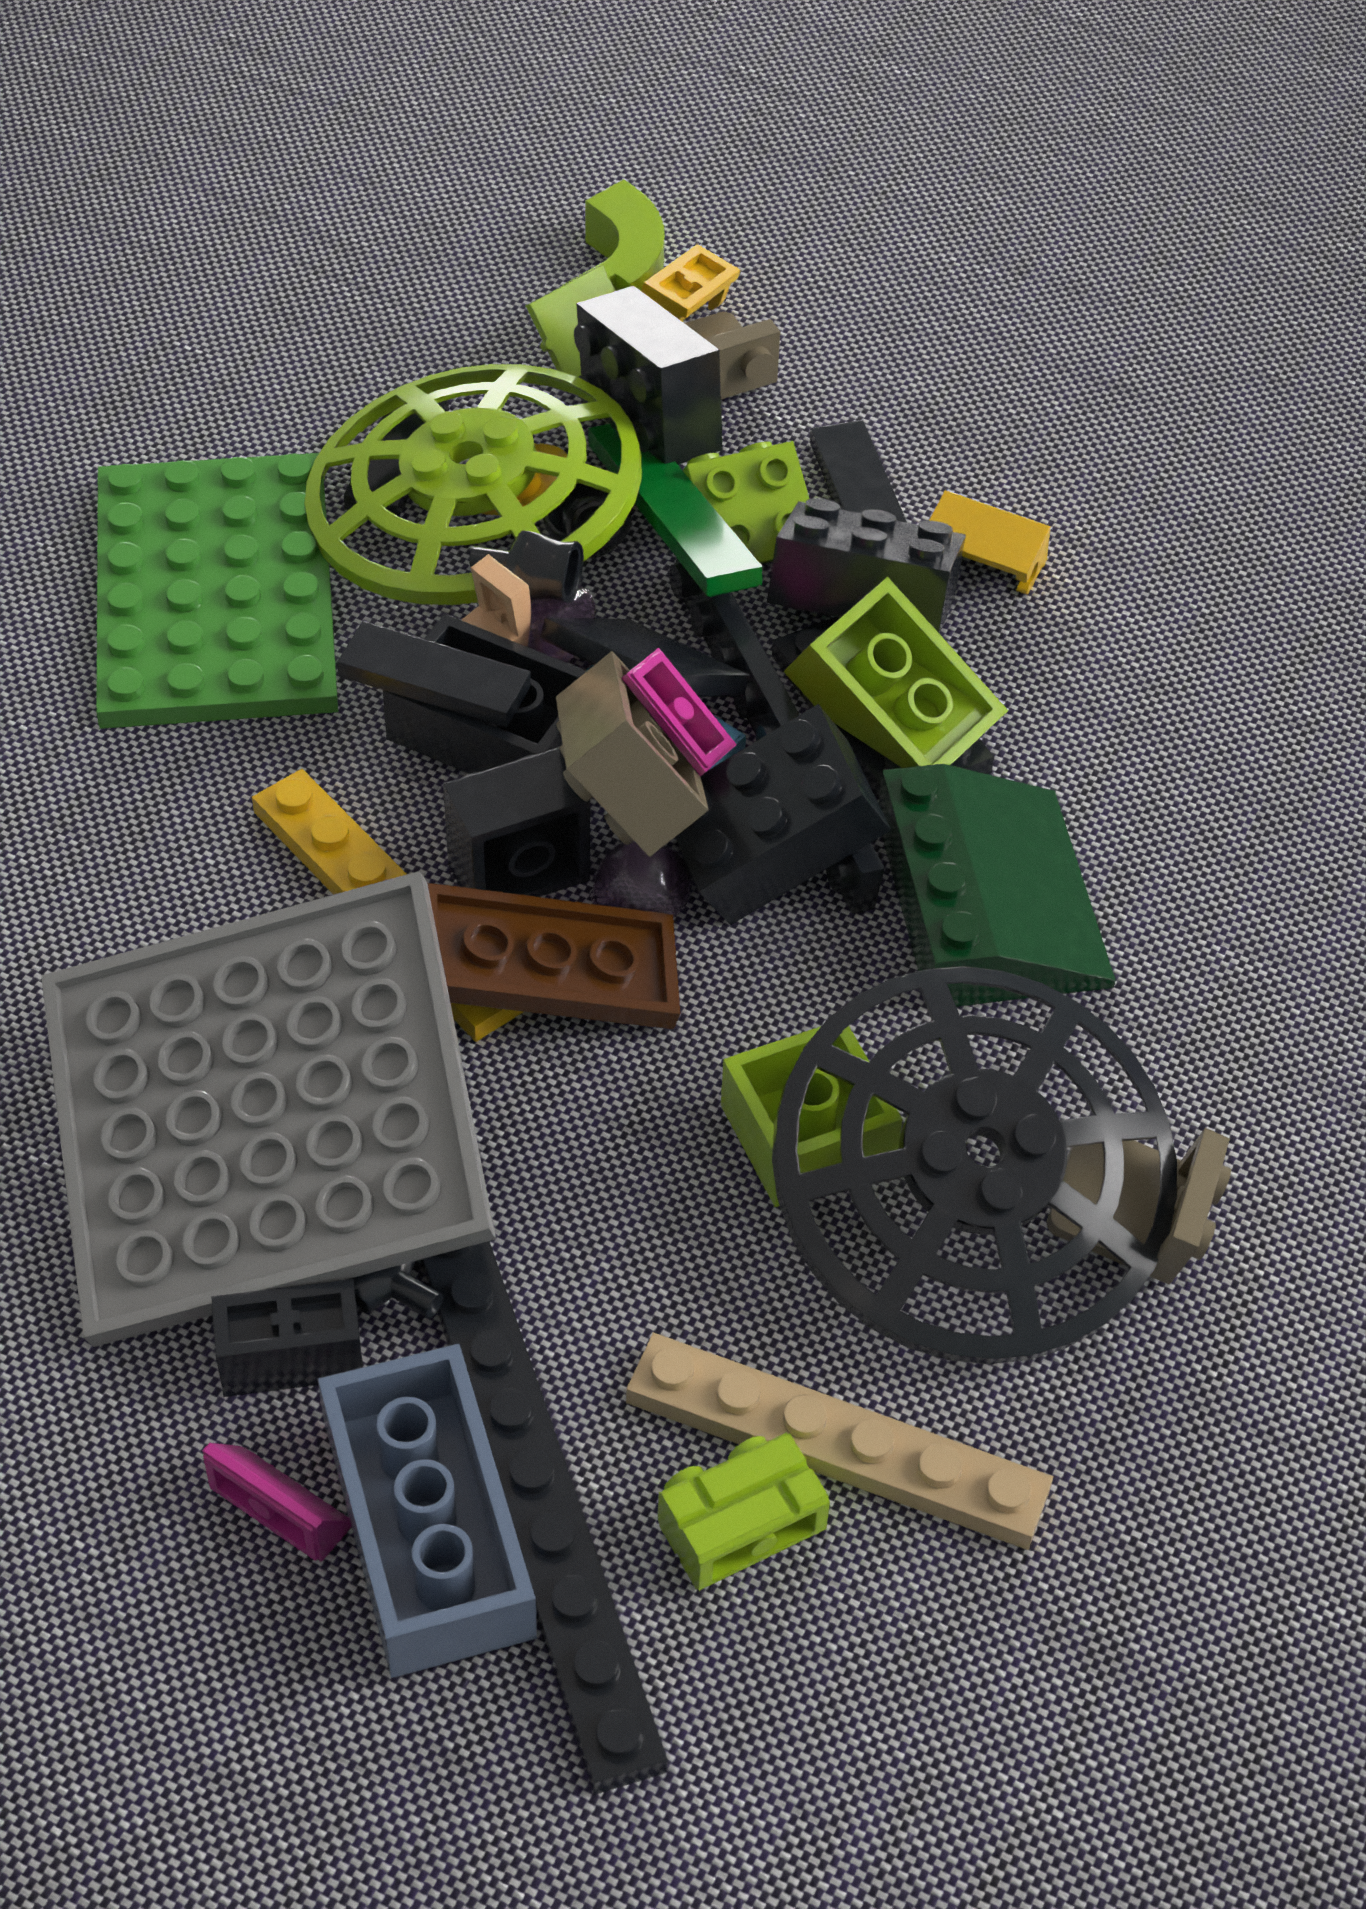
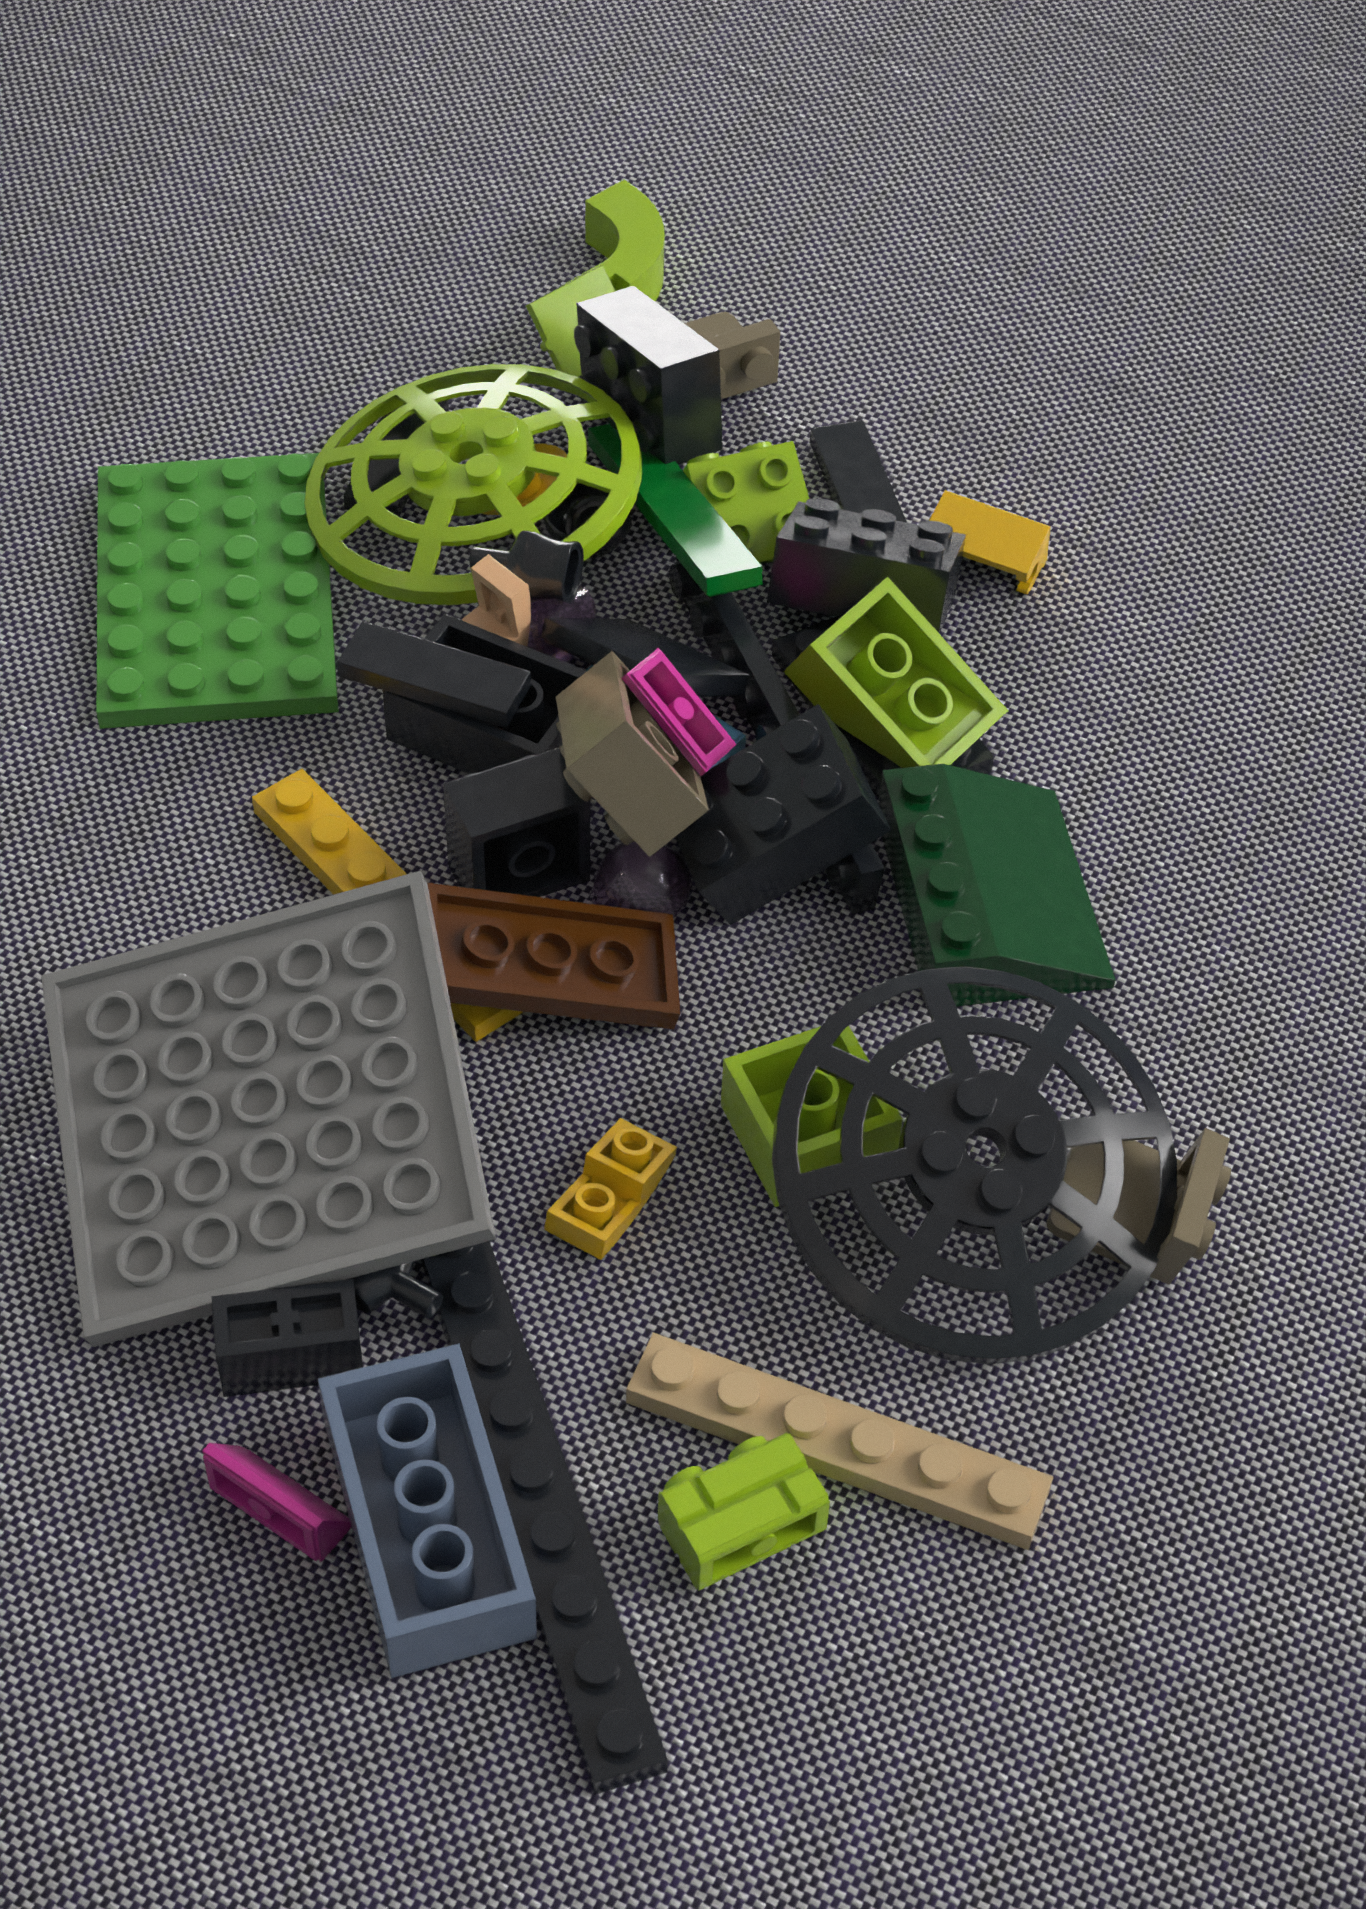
yellow hinge [641,244,741,322] -> none
none -> yellow slope [544,1118,677,1260]

